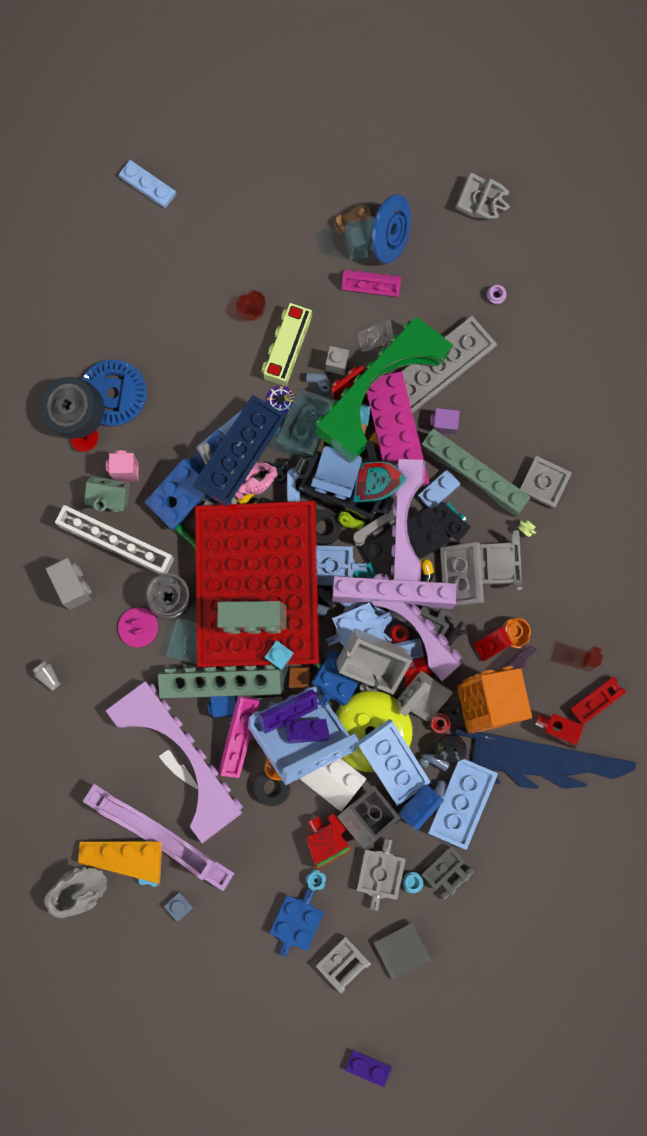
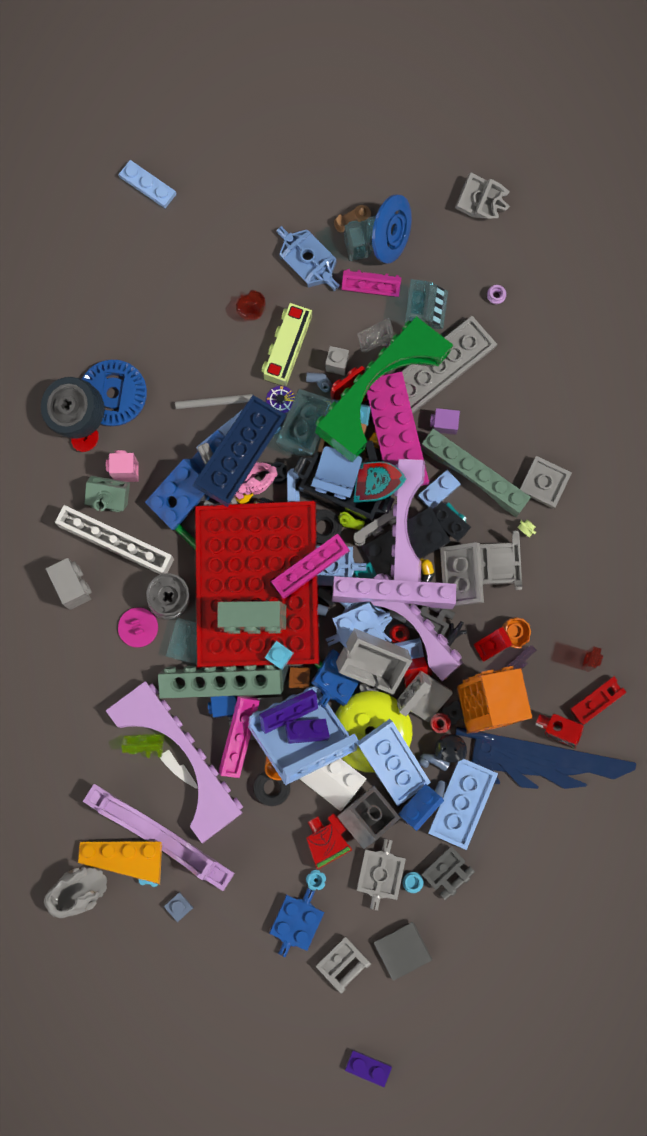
light grey cone [32,661,61,691] -> none
none -> clear neon green plate [121,734,164,758]
none -> light grey bar [175,394,253,409]
none -> dark pink plate [271,534,350,599]
none -> medium blue plate [276,226,340,291]
none -> clear light blue slope [405,279,448,329]

